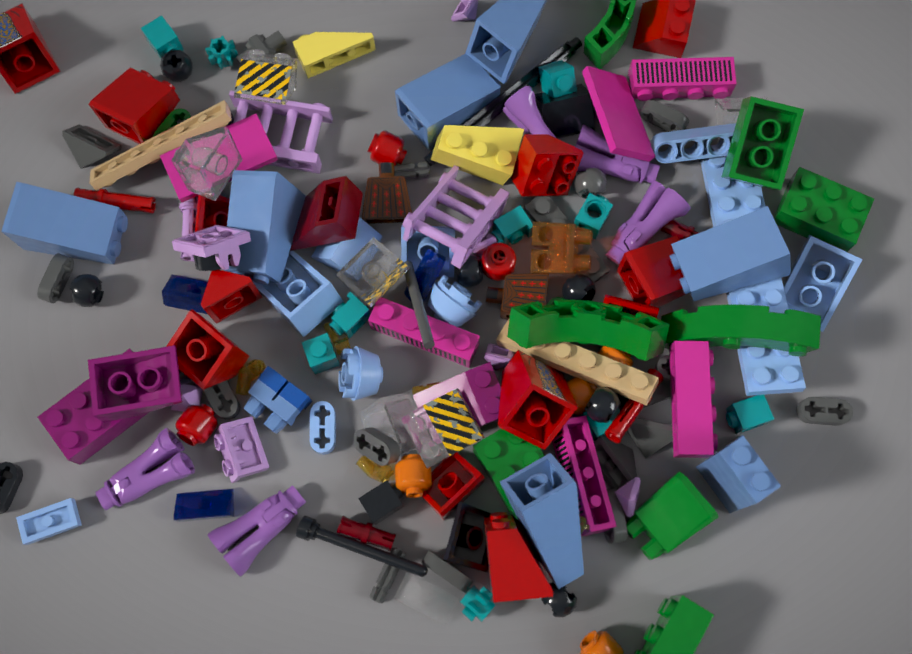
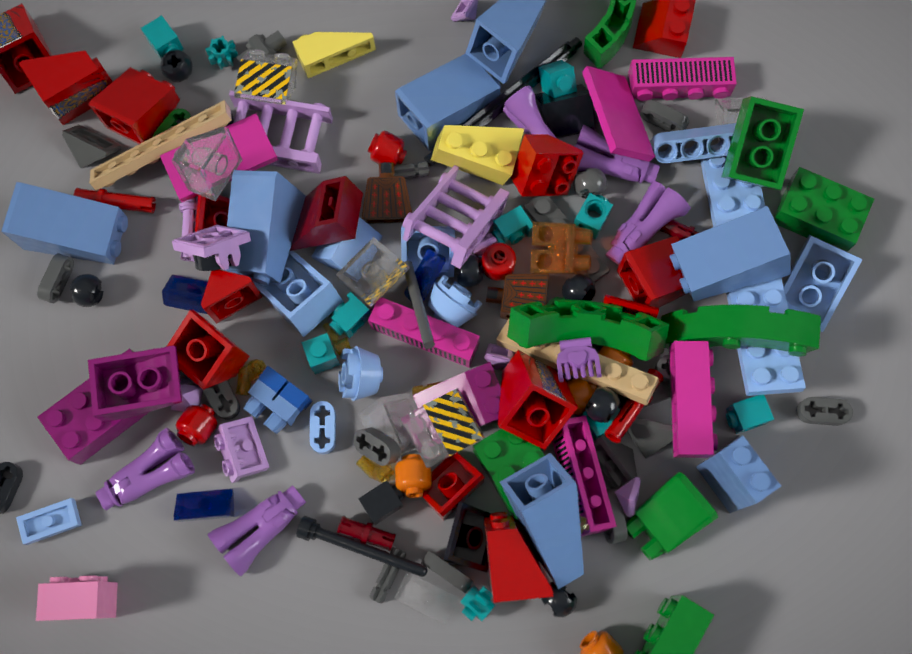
none -> red slope [19,50,113,125]
none -> bright pink brick [36,576,118,621]
none -> medium lavender piece [556,337,602,382]

